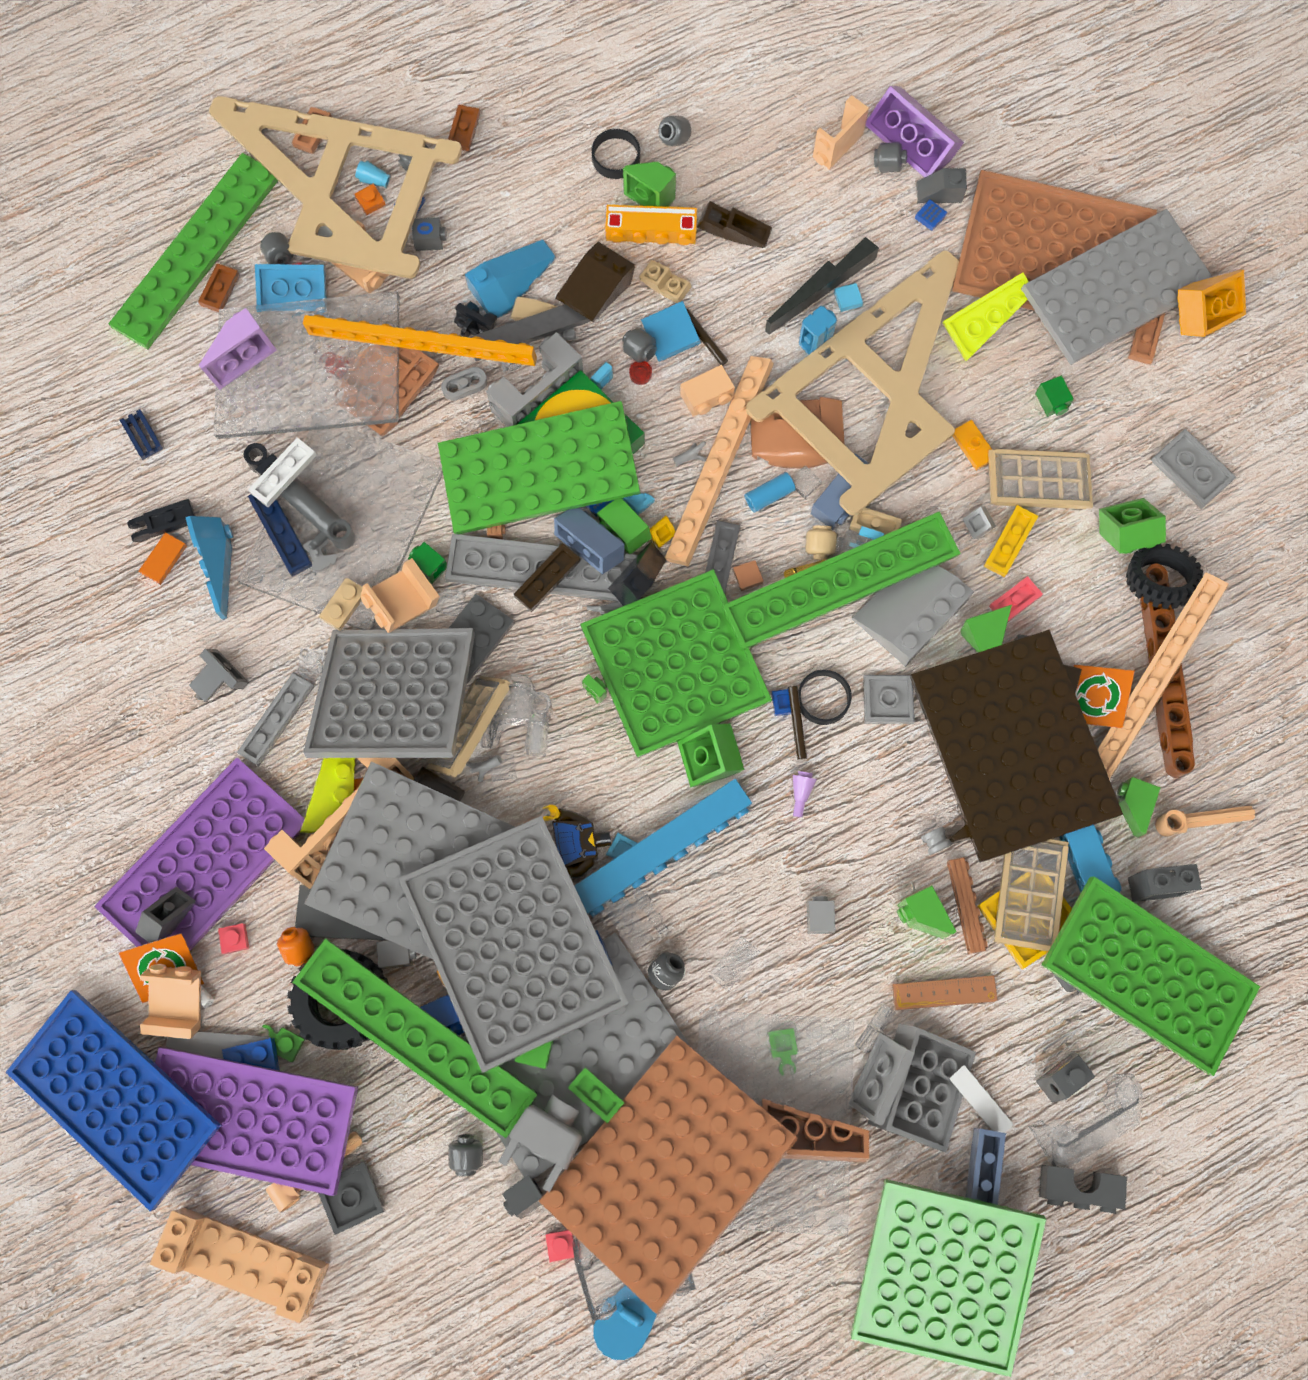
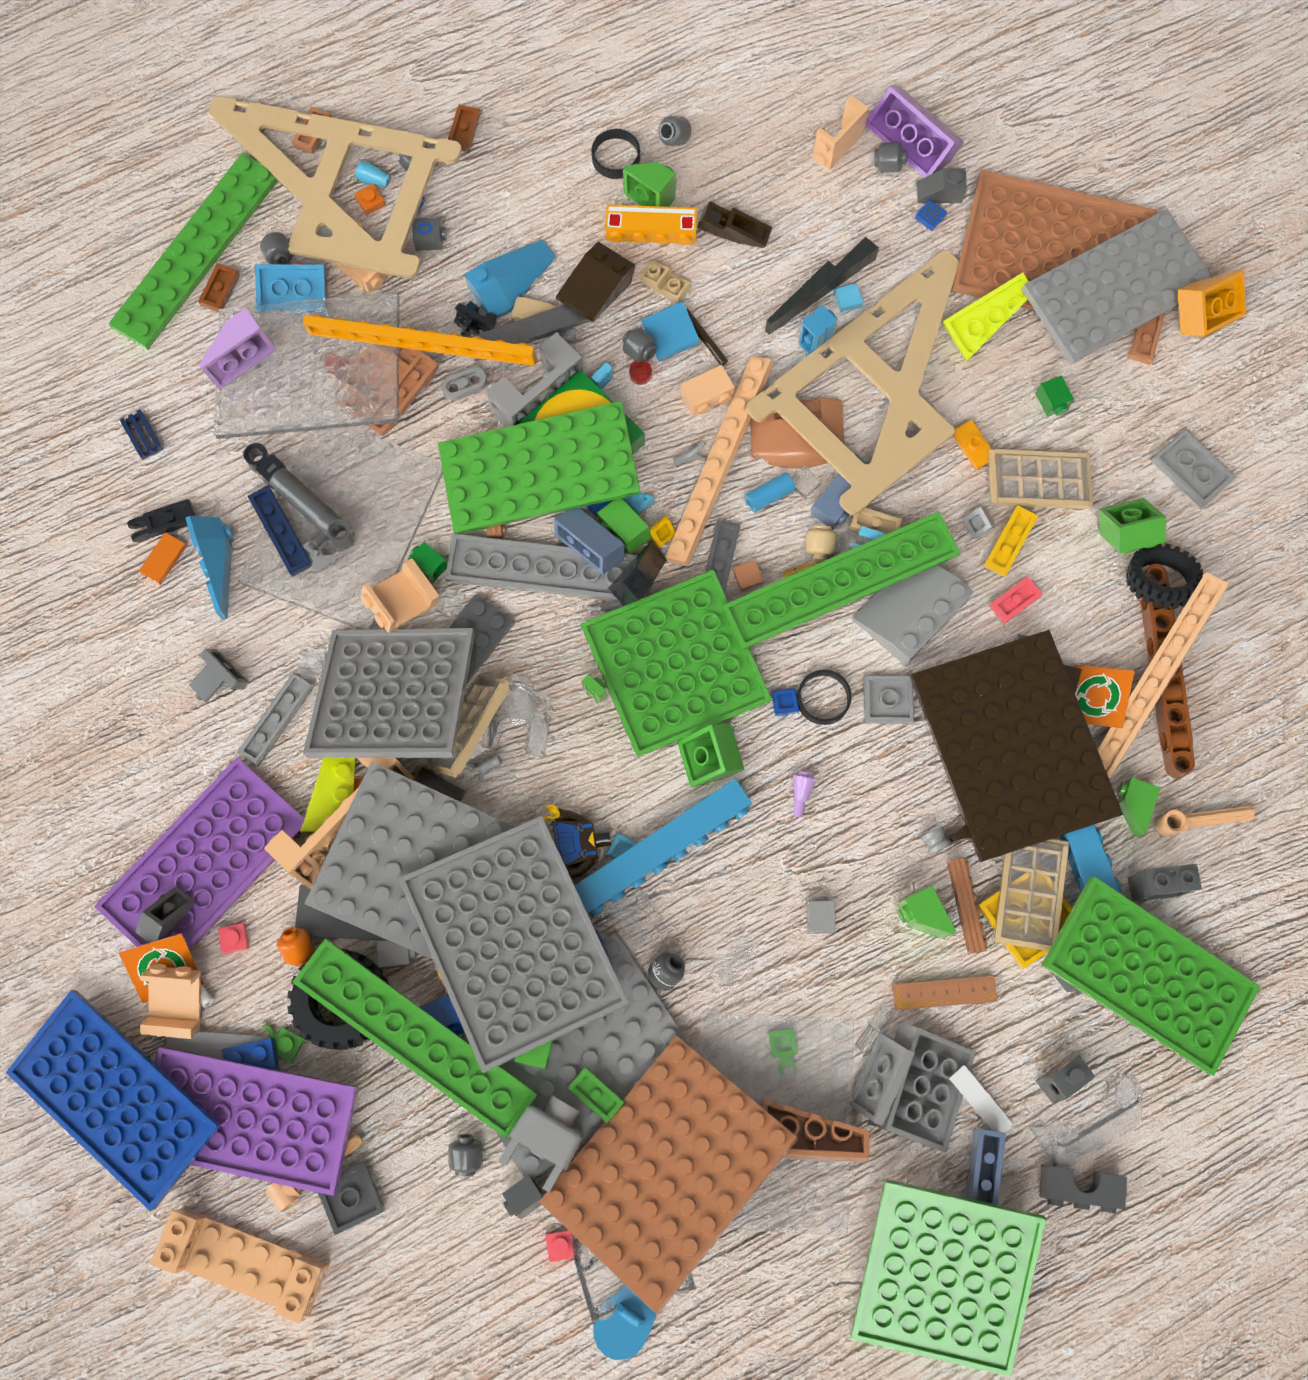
white plate [248,438,317,507] -> none
tan plate [319,578,363,632] -> none
dark brown plate [513,543,581,612] -> none
dark brown bar [788,686,807,760] -> none
bright green slope [960,605,1012,652] -> none

